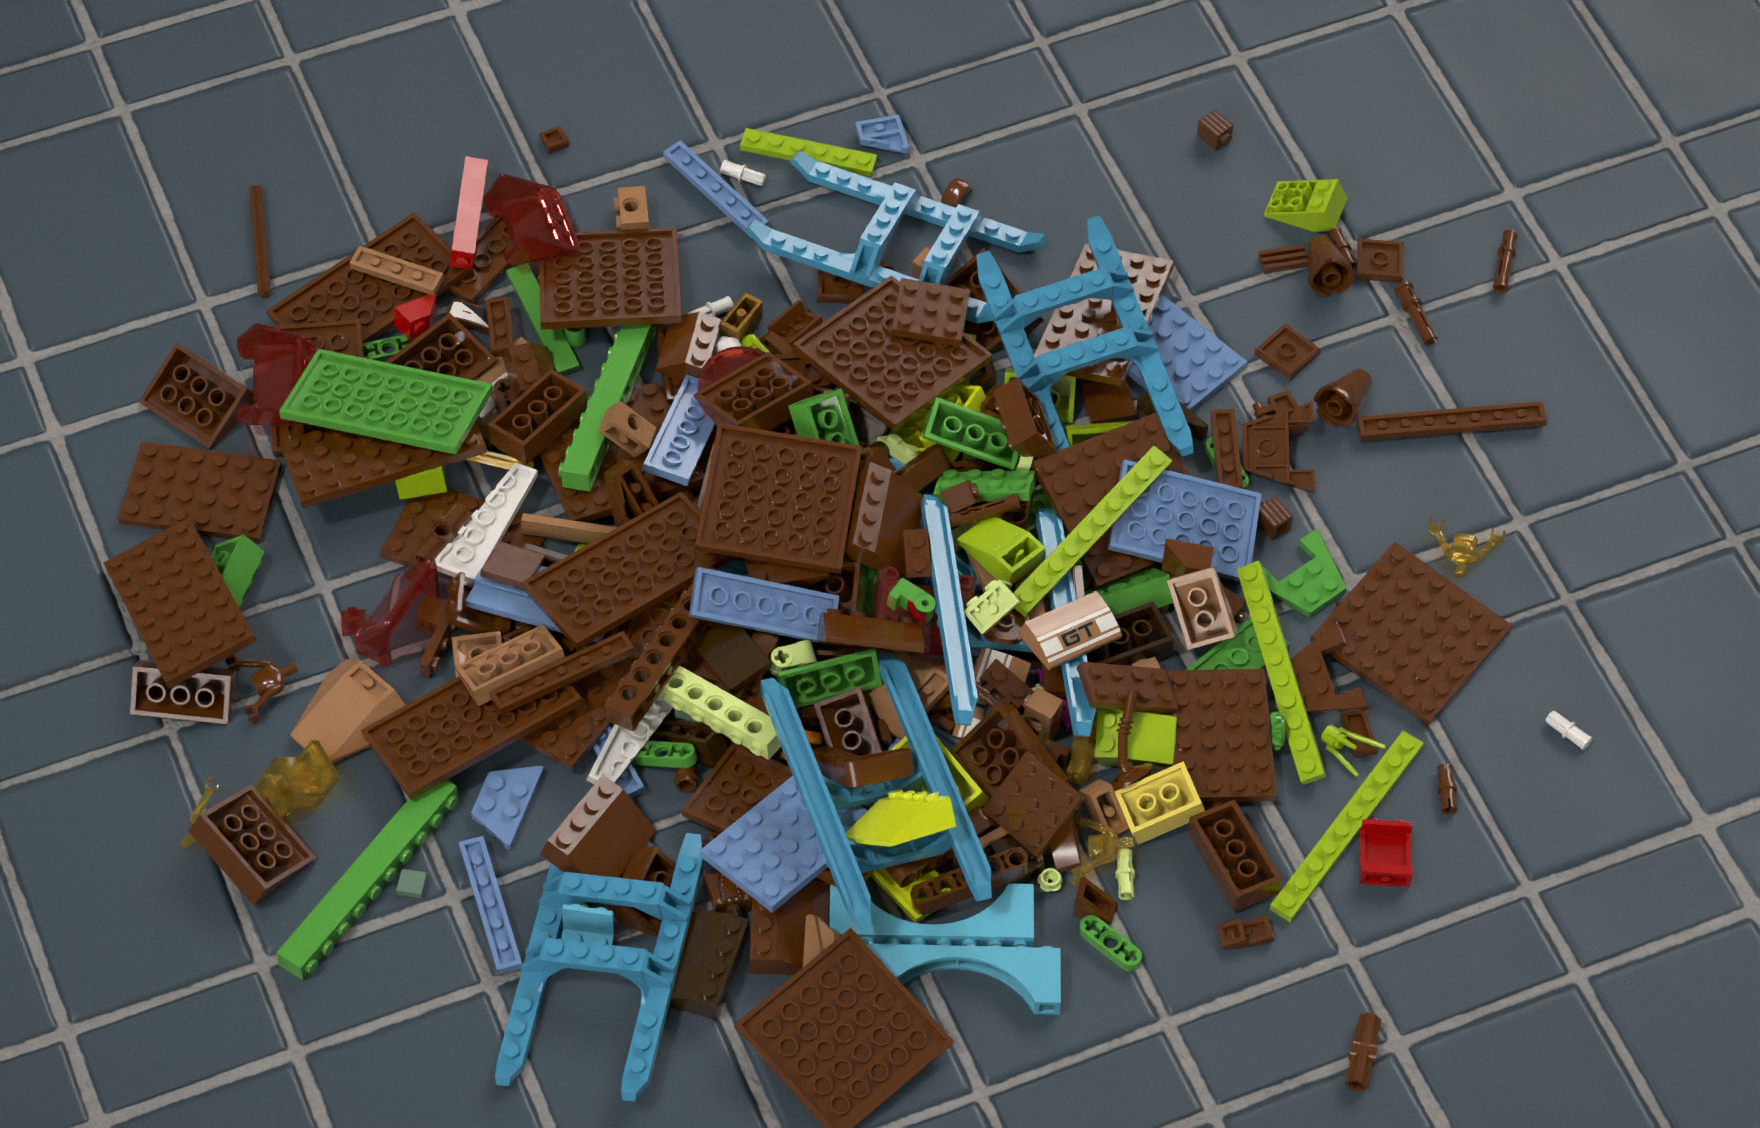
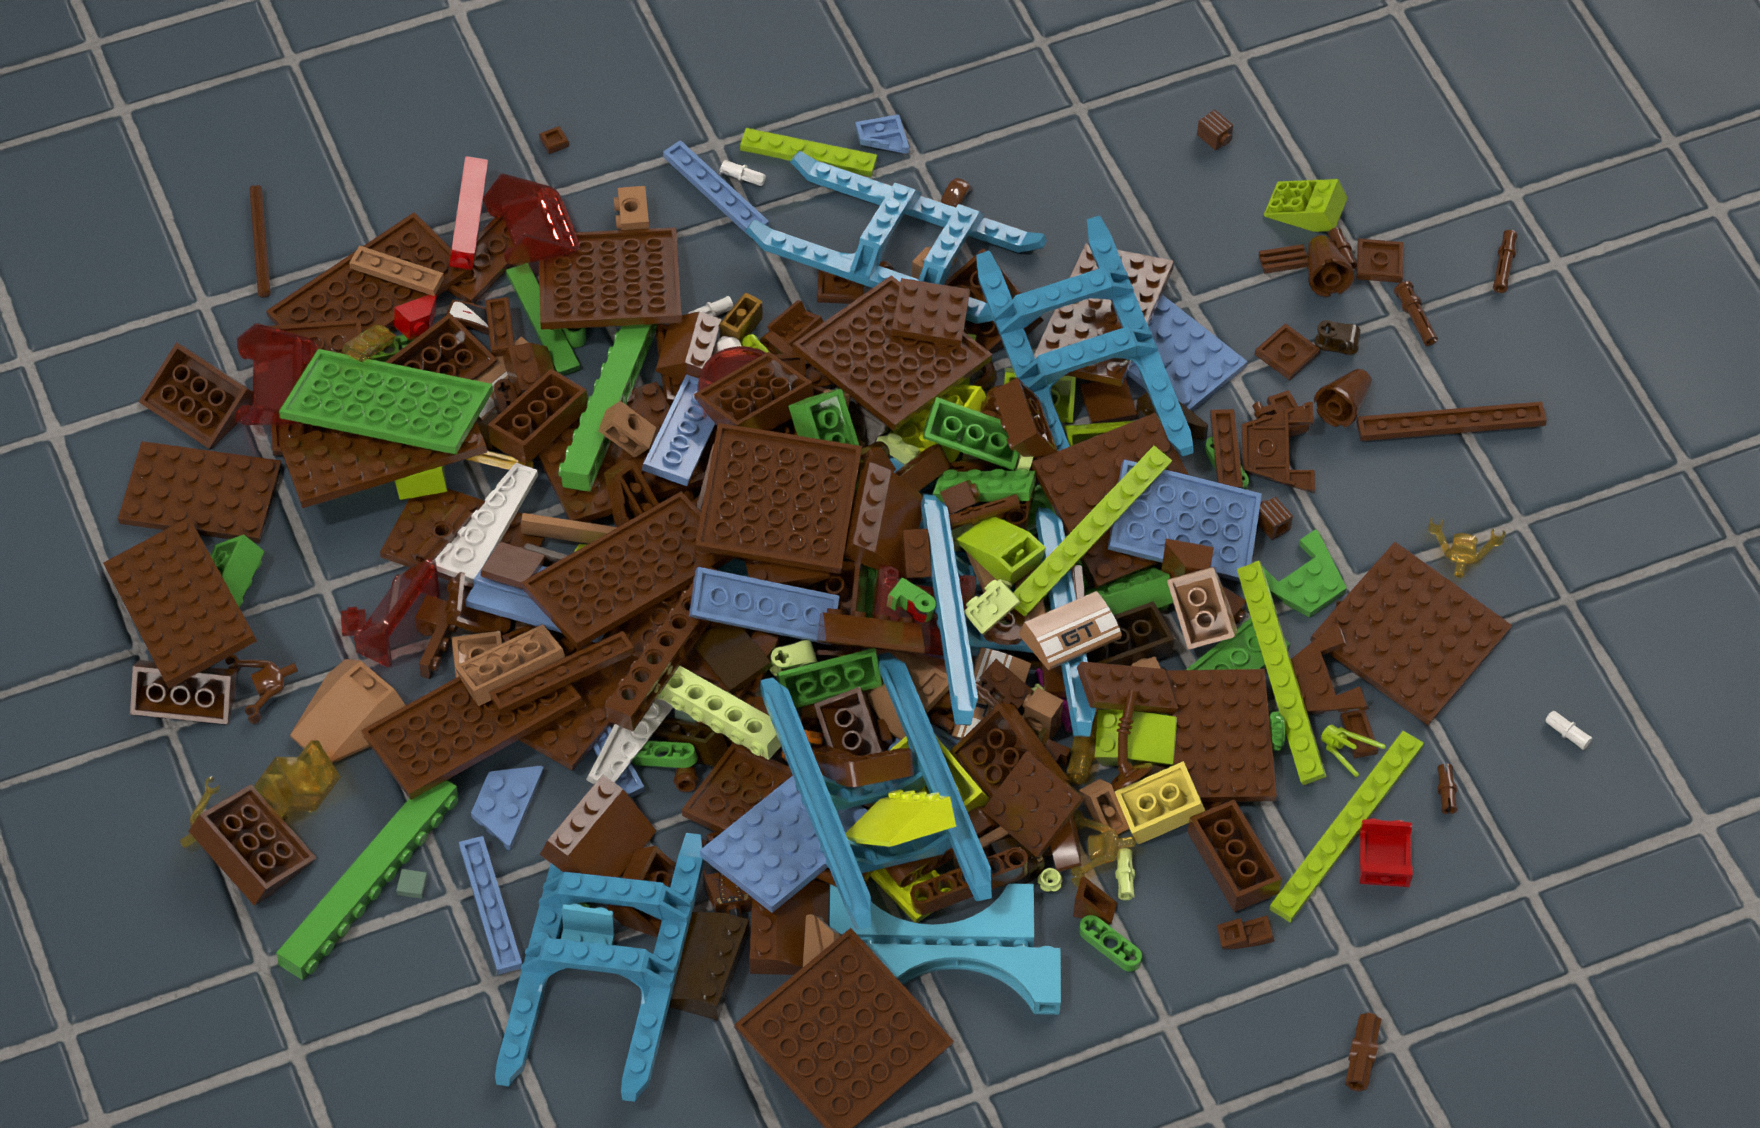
none -> clear yellow plate [342,324,396,362]
none -> dark brown piece [1314,320,1361,355]

